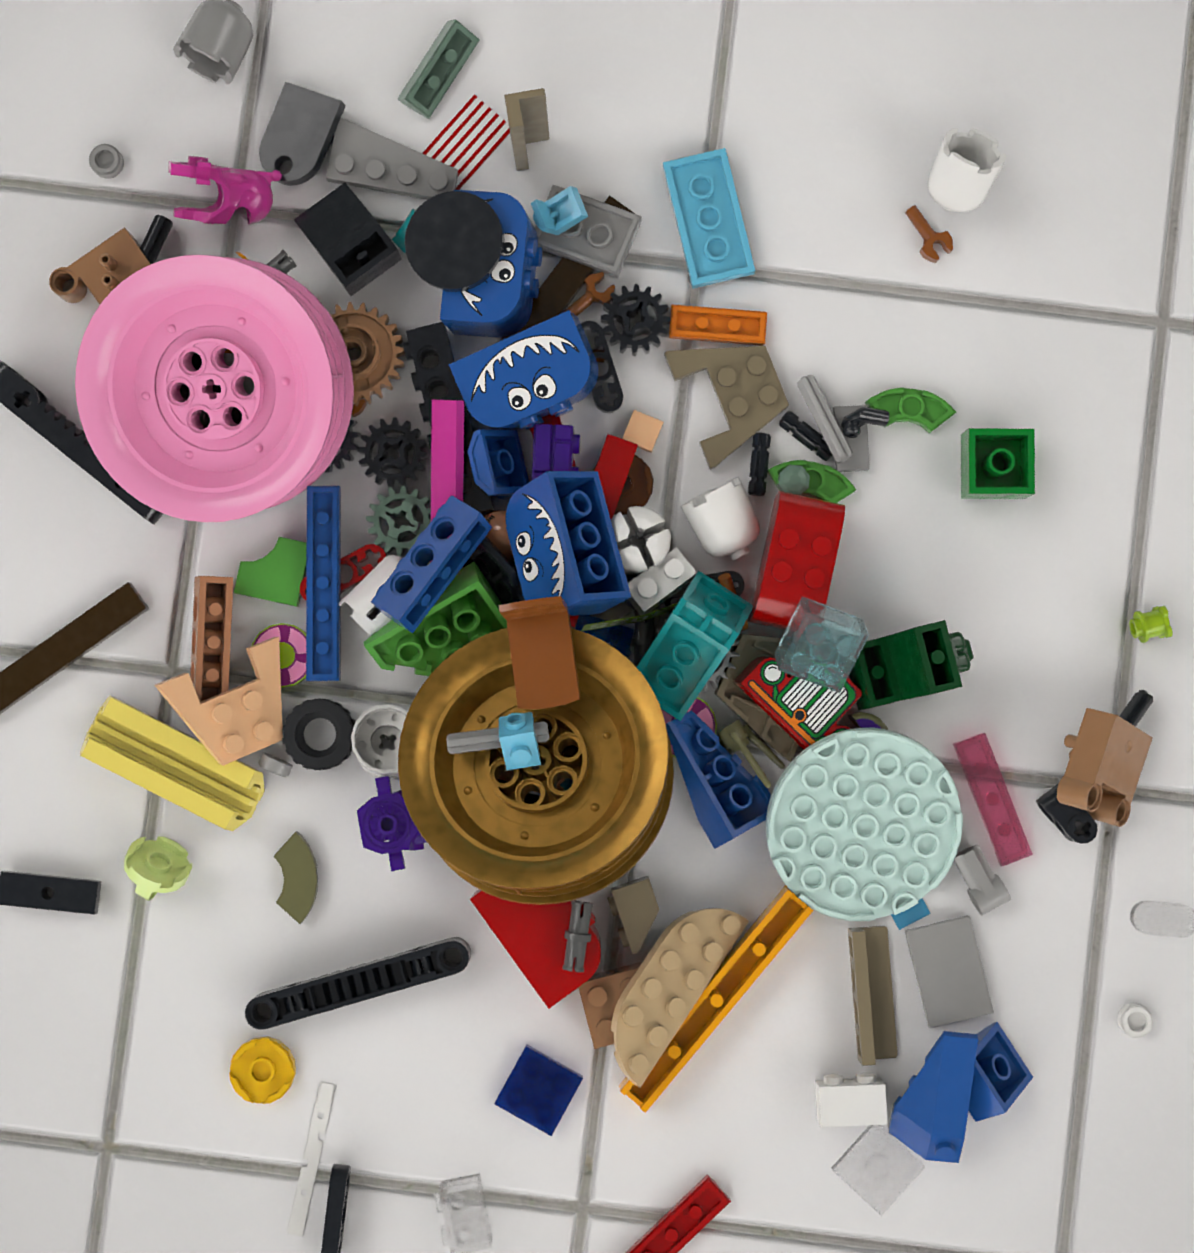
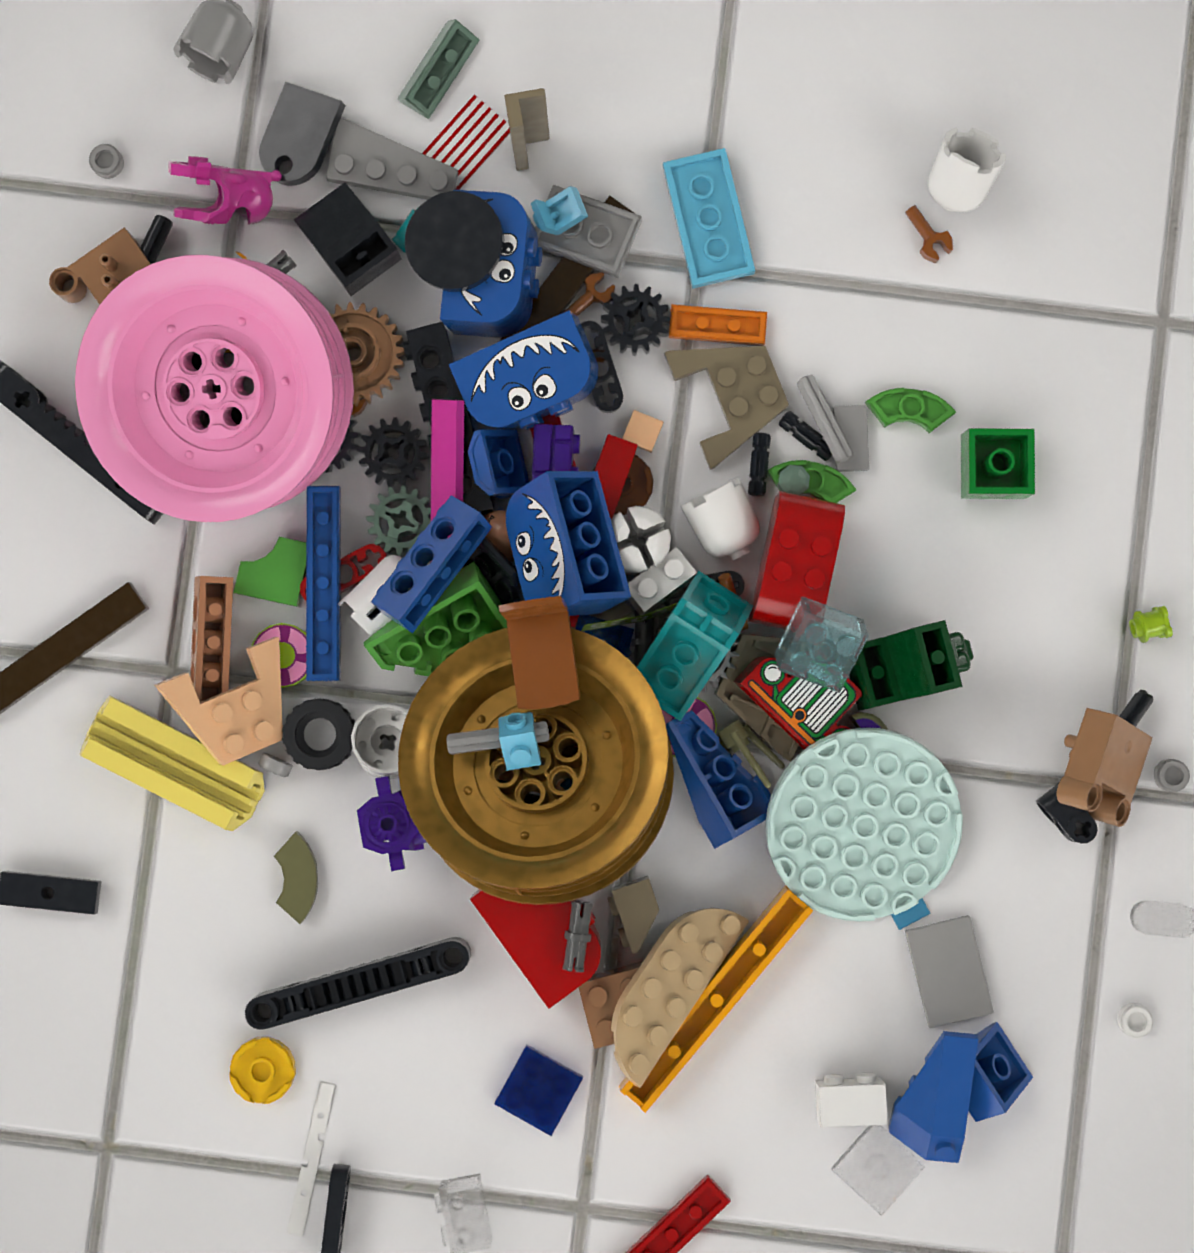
yellowish green tile [124,836,192,901] -> none
black arm [841,407,889,438] -> none
dark tan panel [847,926,898,1066] -> none
clear pink tile [953,732,1033,866] -> none
light grey piece [954,845,1011,916] -> none
none -> light grey tile [1154,759,1190,792]

